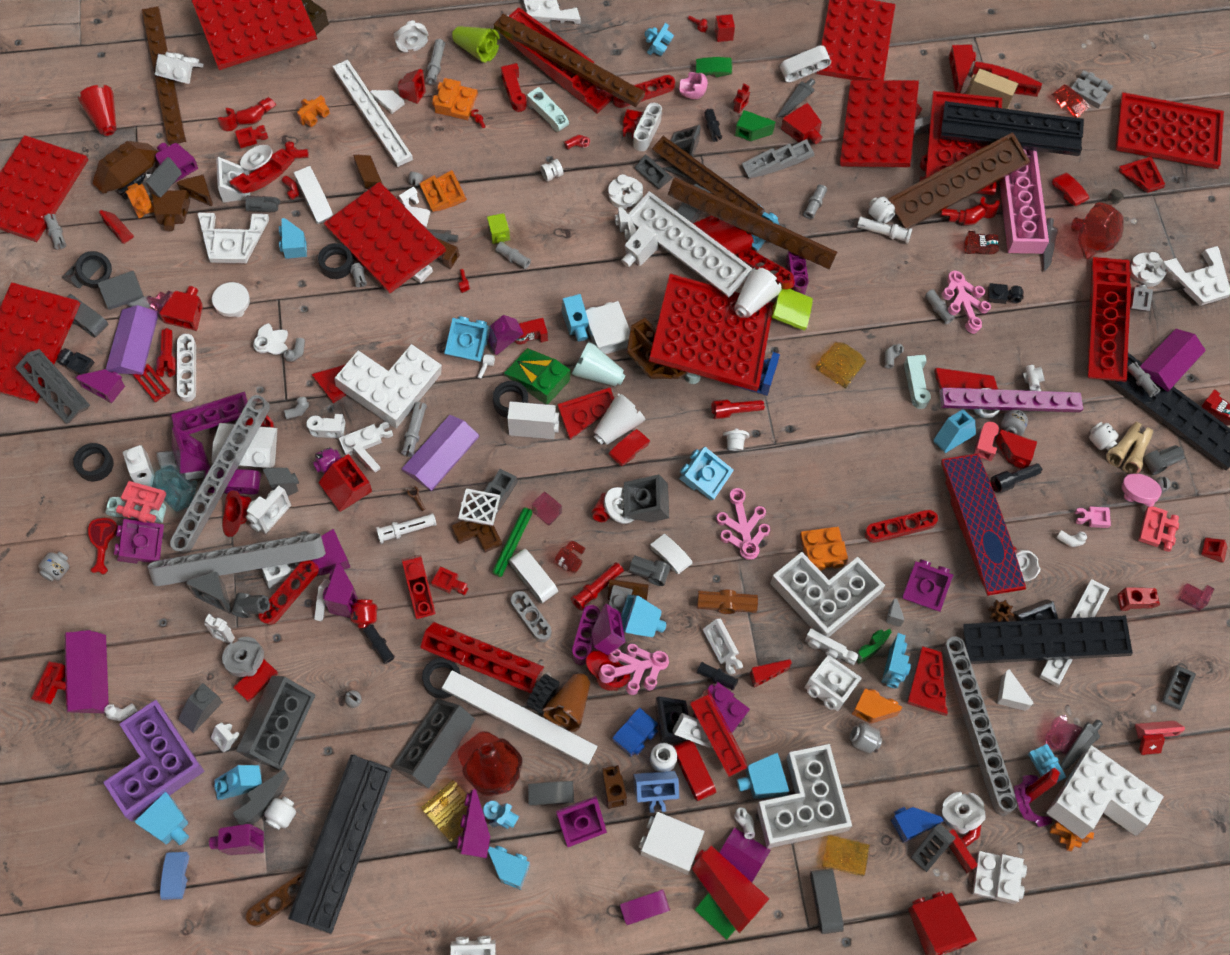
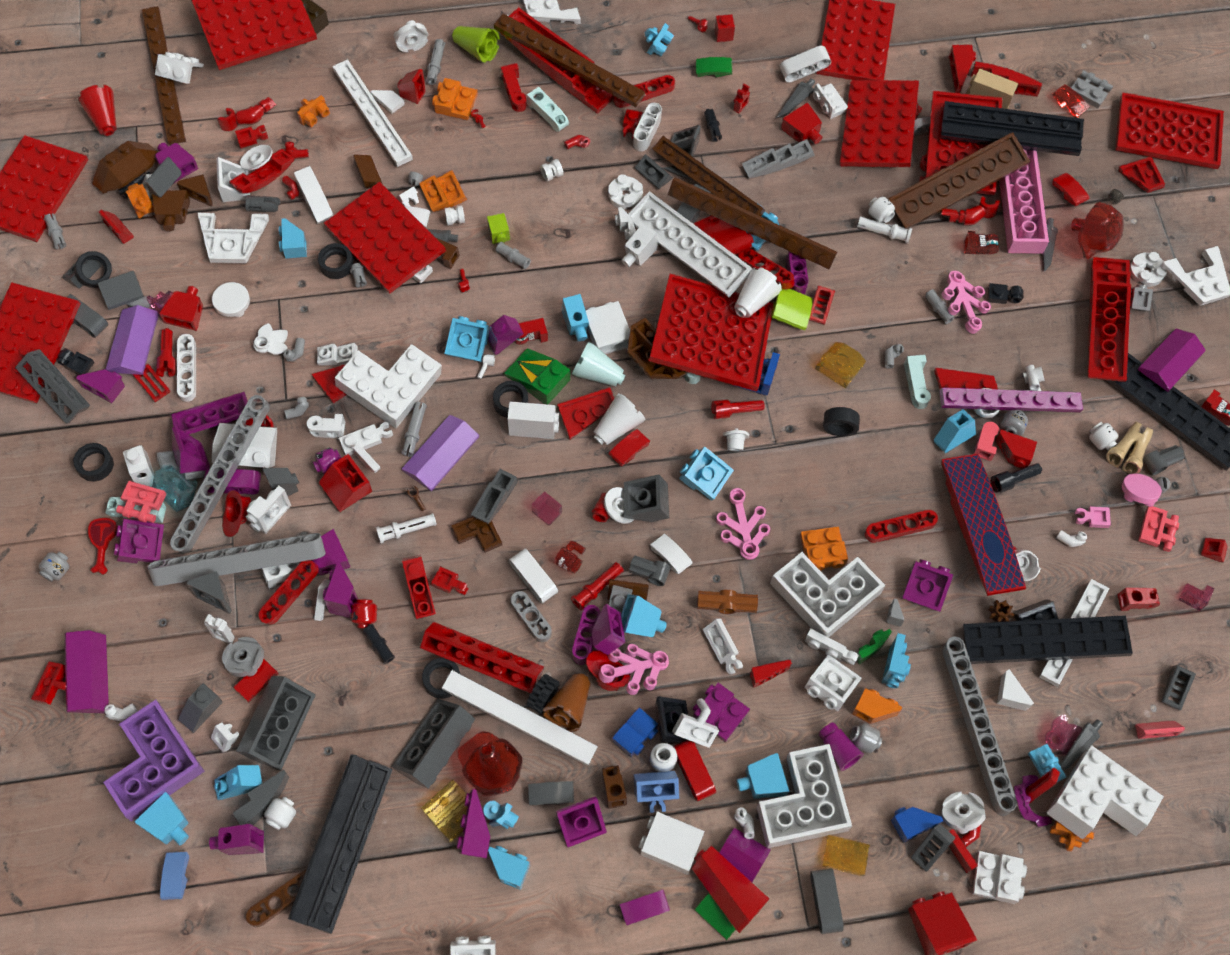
dark grey piece [231,593,271,618] -> none
light grey hinge [345,690,362,708] -> none
white window [458,488,500,526] -> none
green axle [492,507,532,577] -> none
bright pink hair [679,72,708,99] -> none
red fence [690,689,747,777] -> none
black pin [697,662,739,690] -> none
green slope [735,110,776,142] -> none
light grey pin [804,184,827,219] -> none
red wing [907,646,948,716] -> none
light grey pin [1127,362,1160,397] -> none
red tile [1139,734,1165,755] -> none
none -> white slope [317,343,358,366]
none -> white wheel [445,205,465,226]
none -> red slope [809,285,835,325]
none -> white bracket [813,83,848,119]
none -> magenta plant [819,722,864,771]
none -> black tyre [823,407,860,437]

